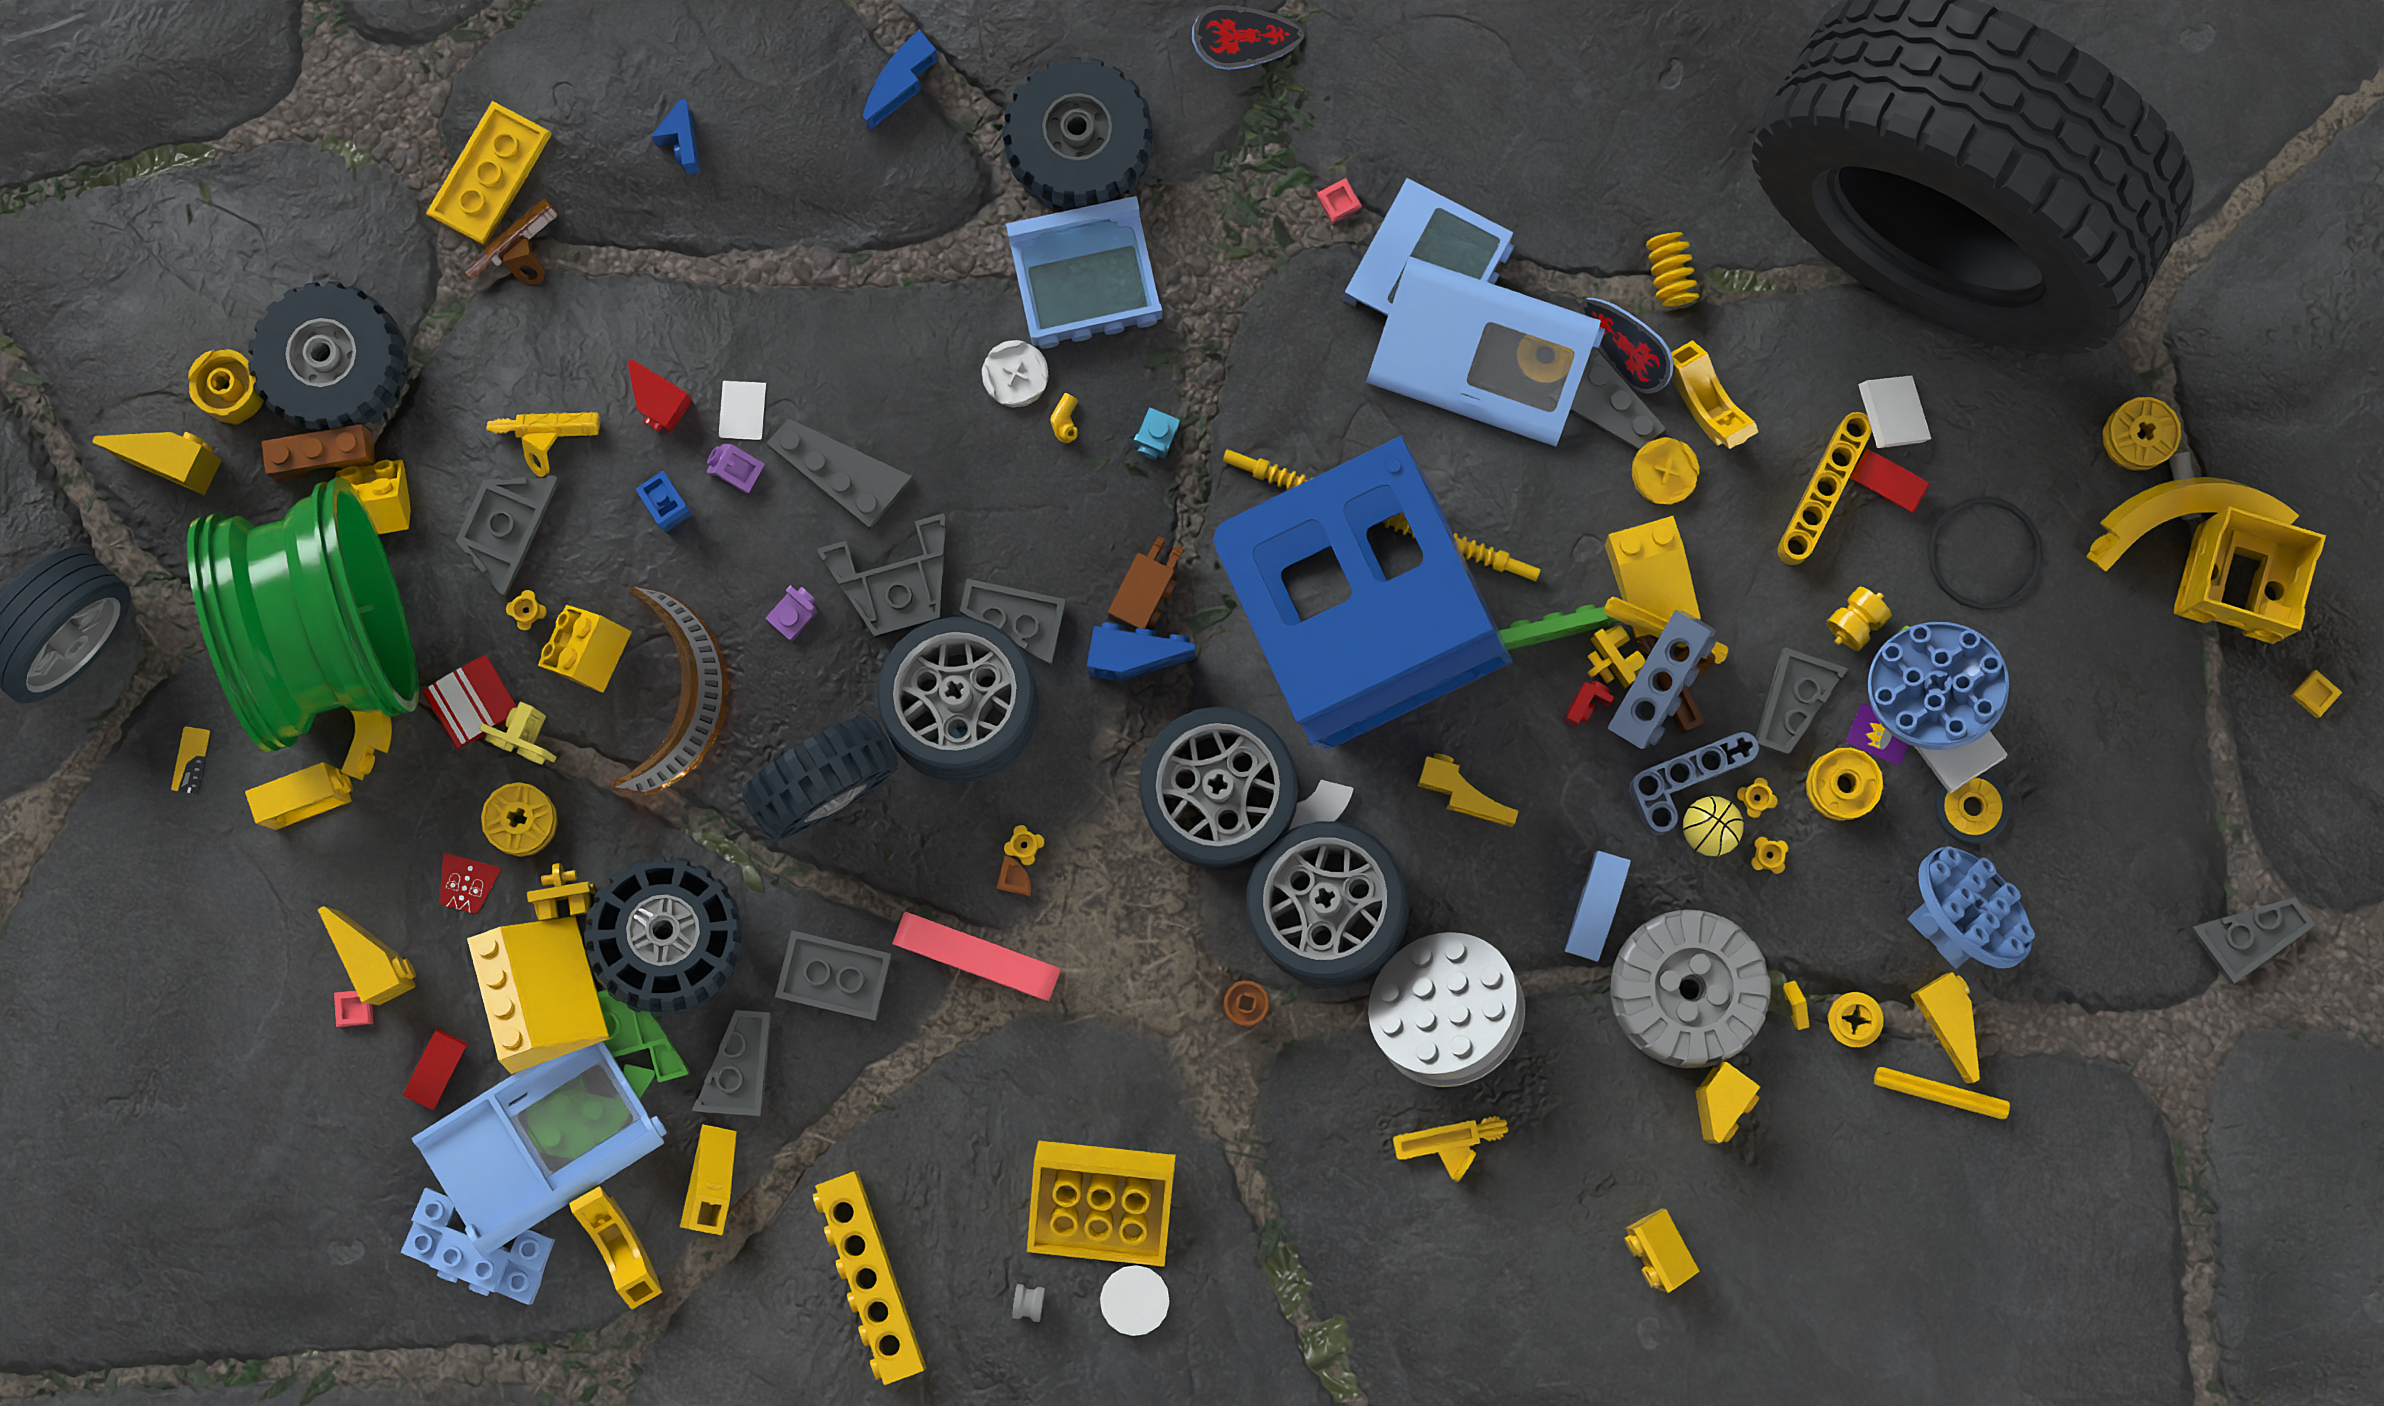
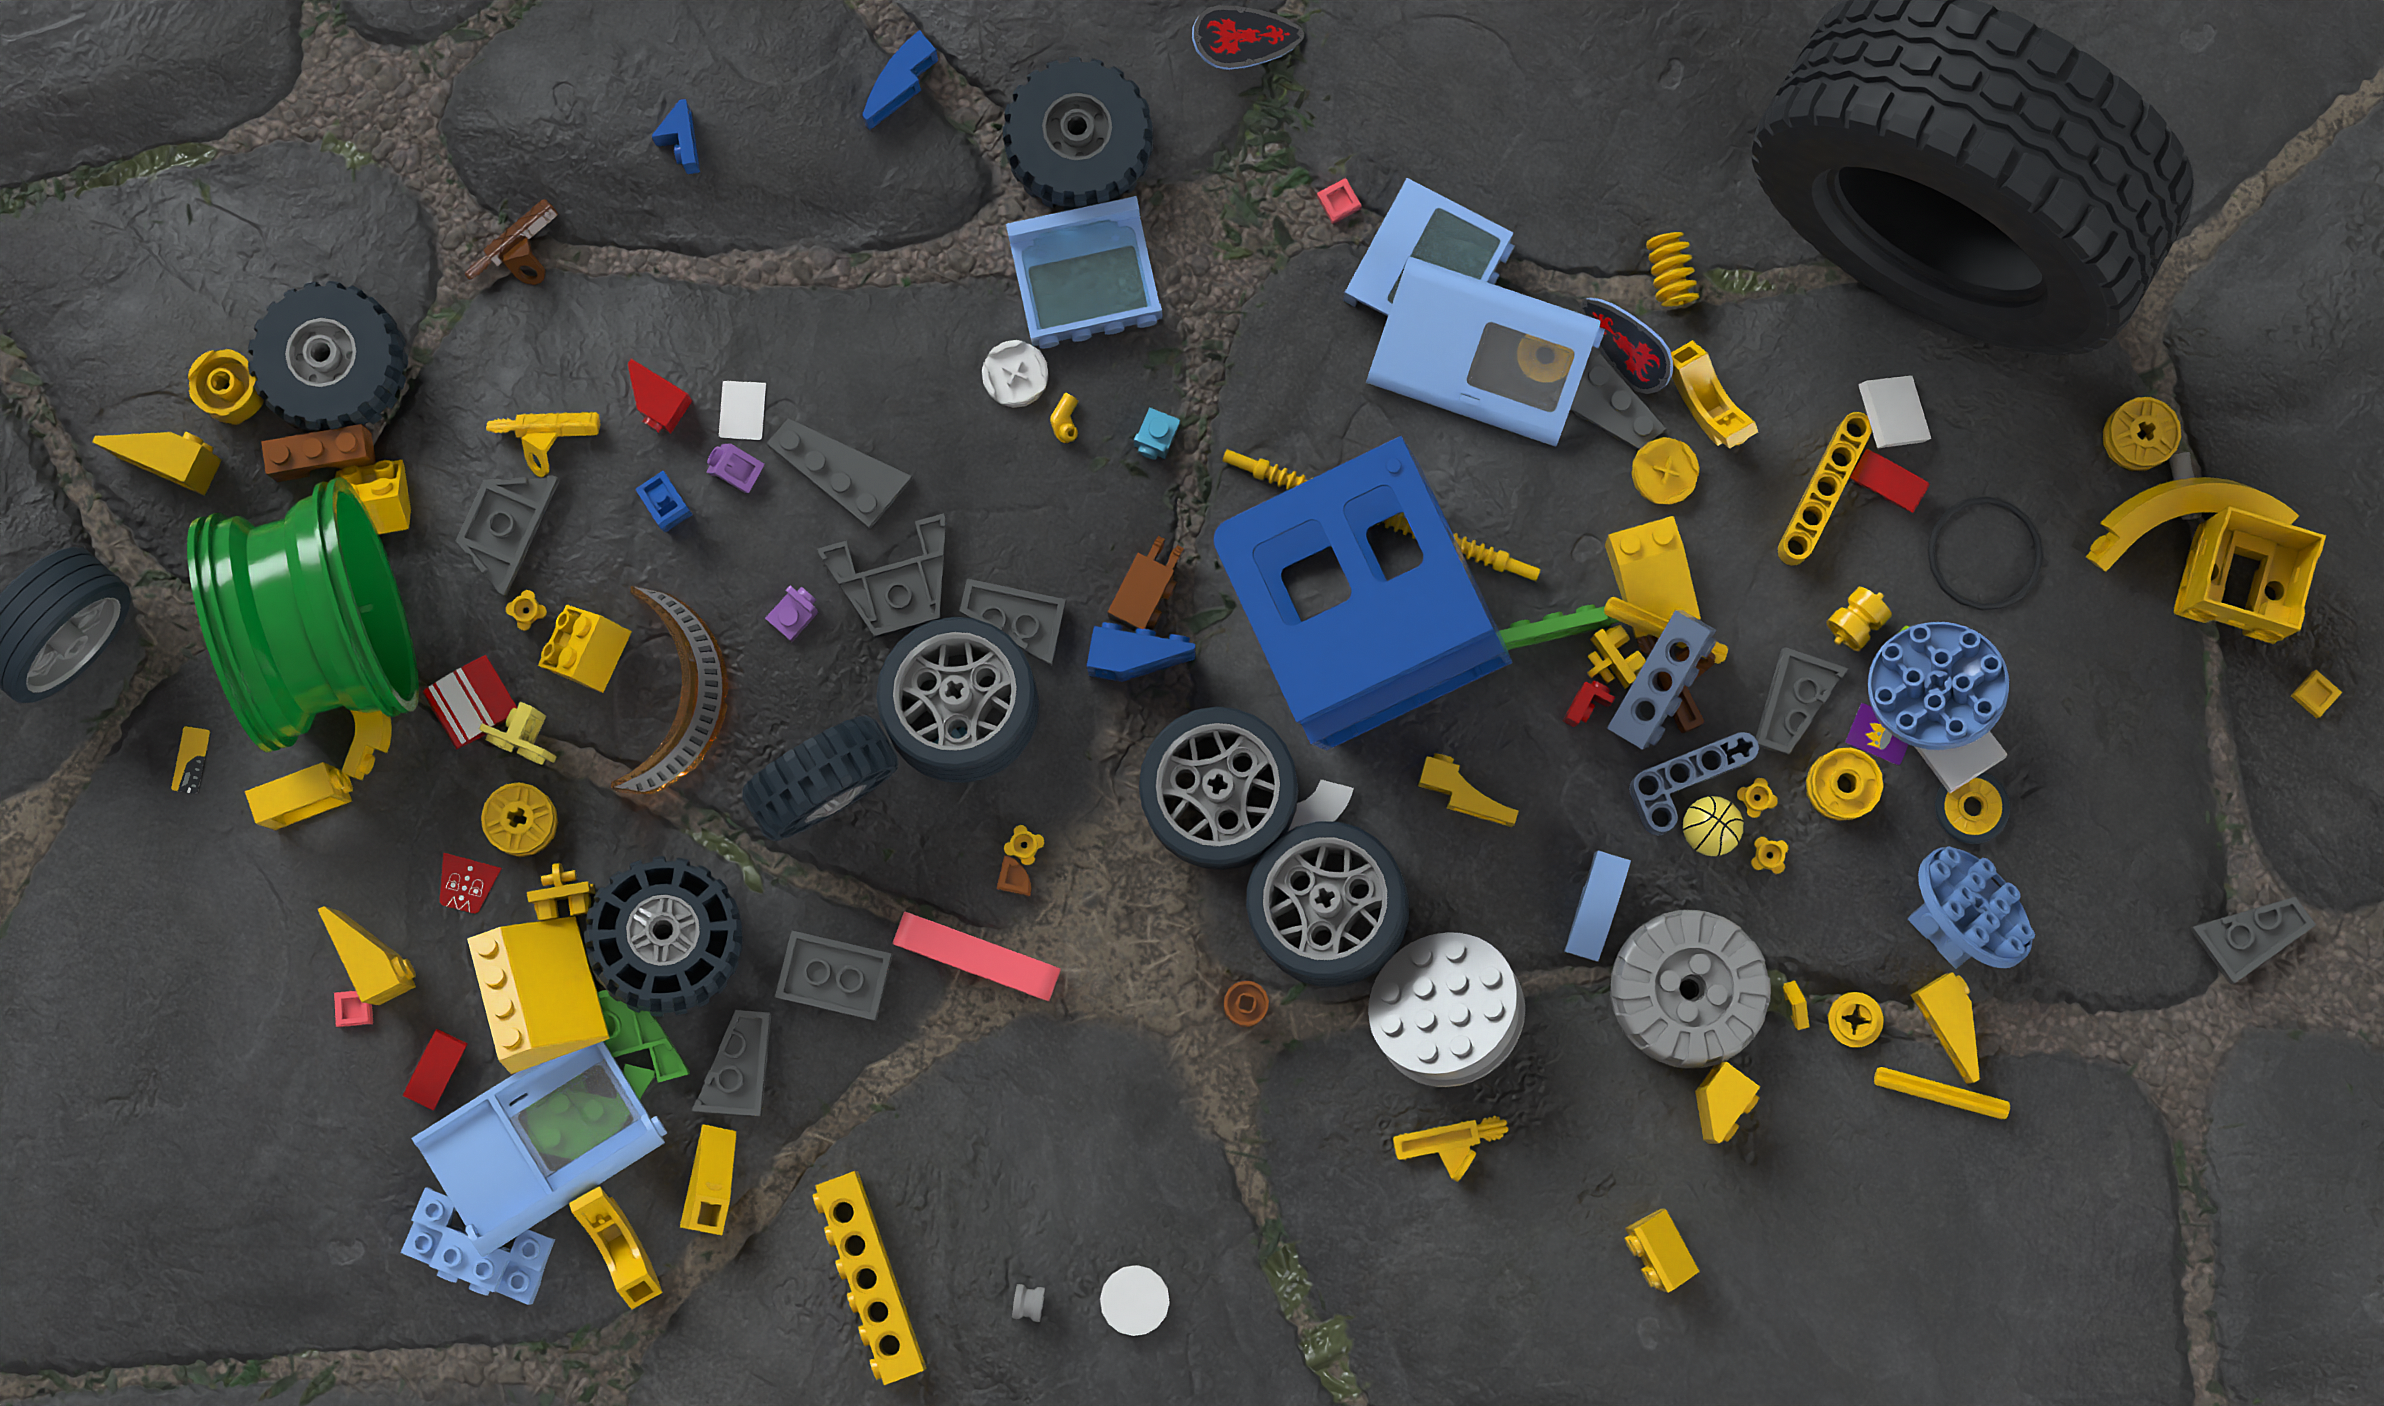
yellow tile [426,101,552,247] -> none
yellow slope [1027,1140,1176,1267] -> none

